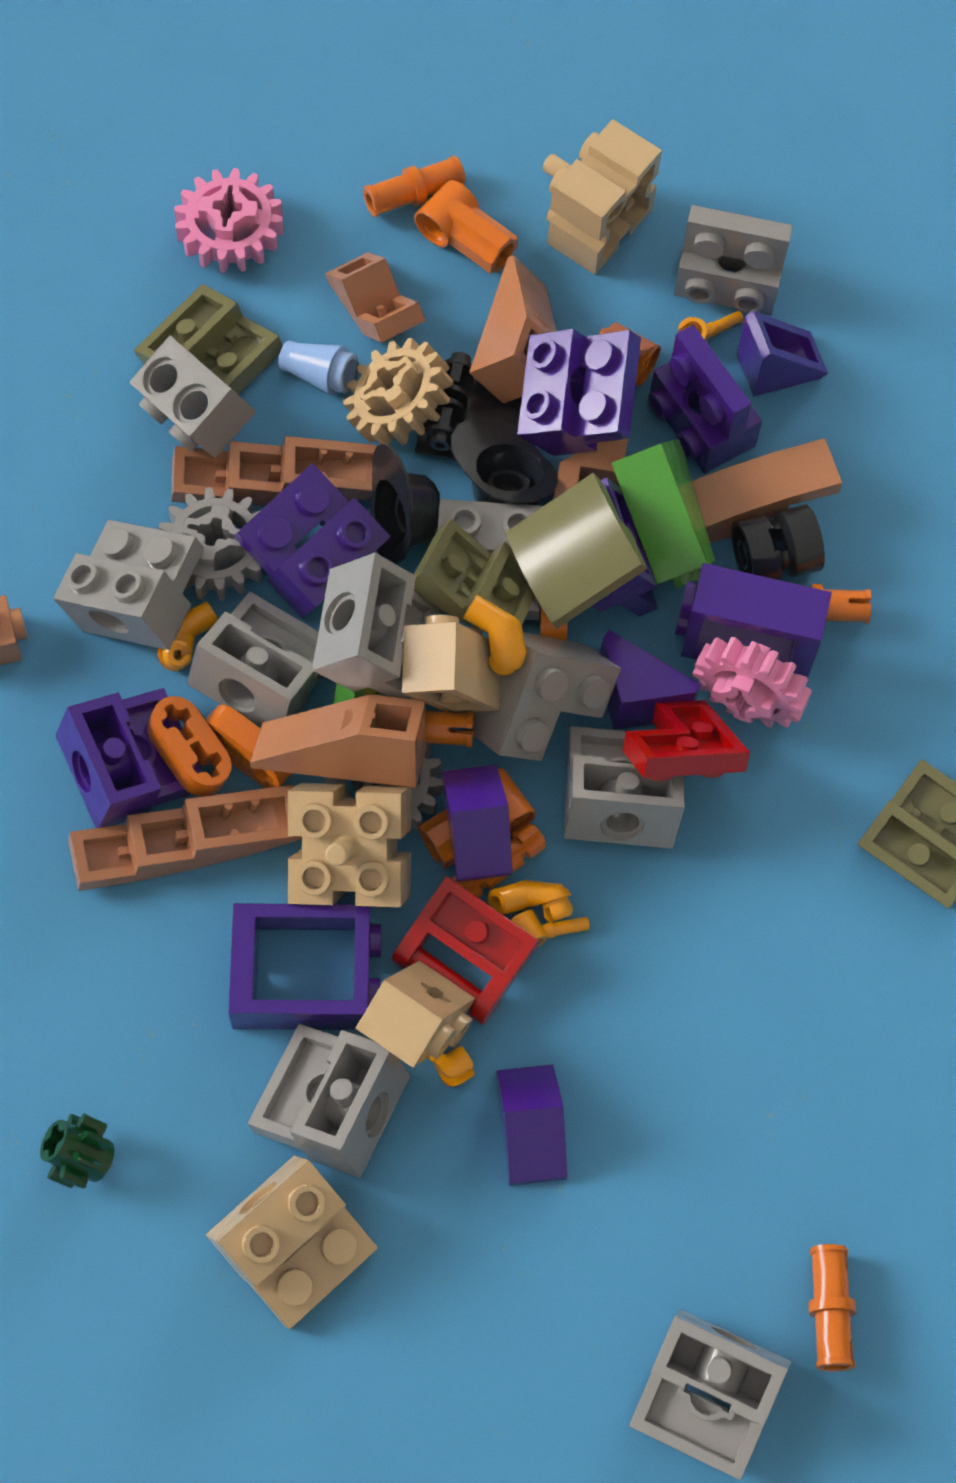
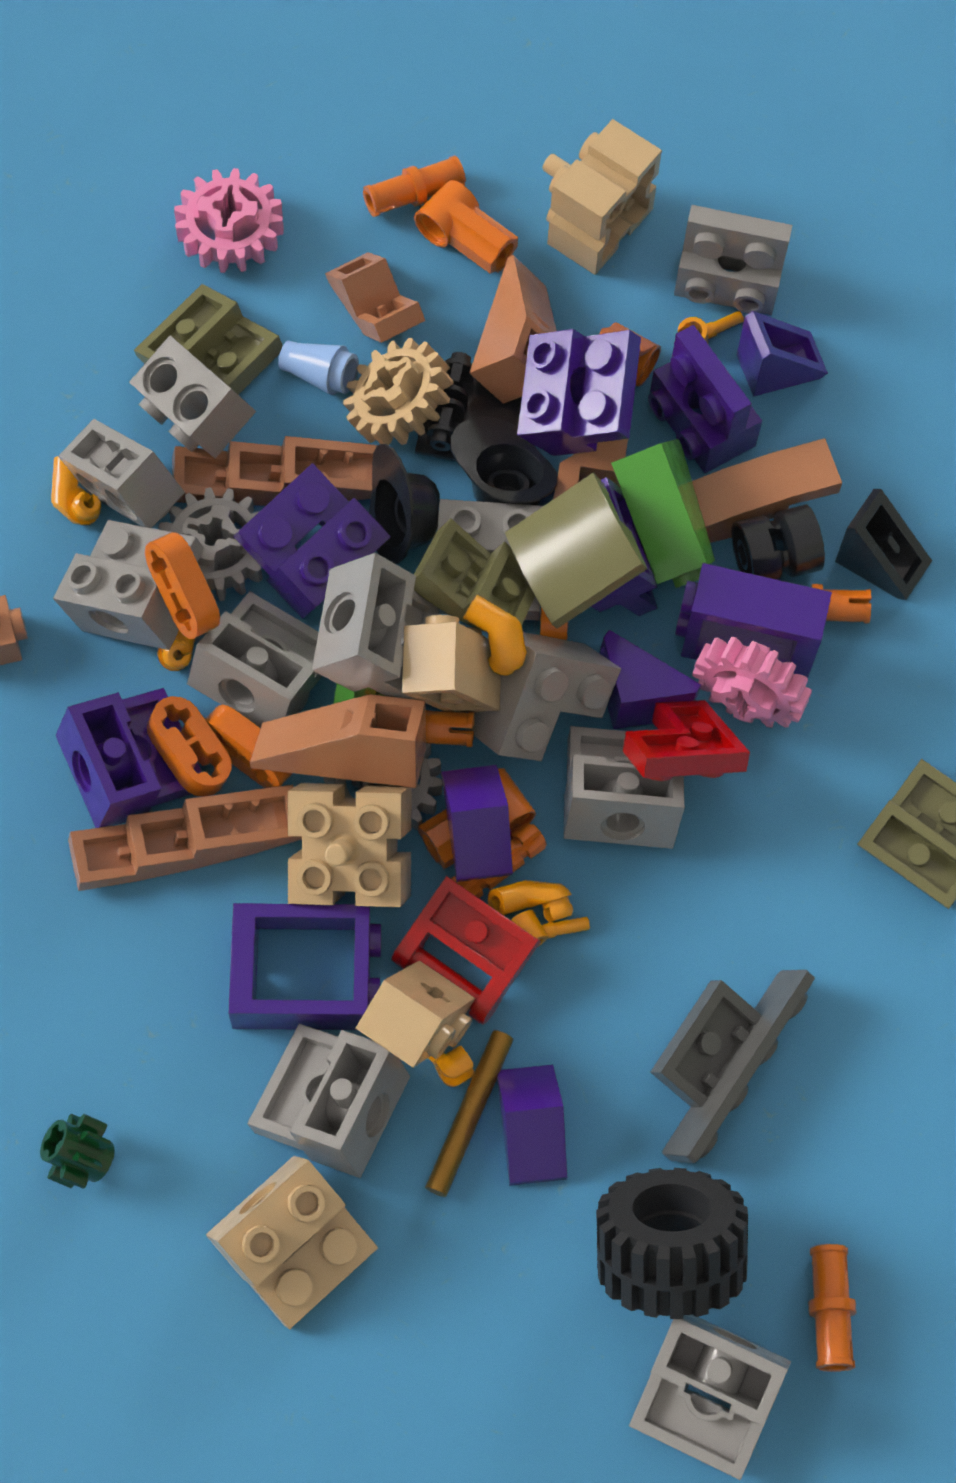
none -> light orange arm [51,456,101,525]
none -> light grey brick [58,419,185,528]
none -> orange beam [145,532,220,639]
none -> pearl gold bar [425,1030,514,1197]
none -> black tyre [596,1168,748,1319]
none -> dark grey bracket [650,970,815,1163]
none -> black slope [835,489,932,600]

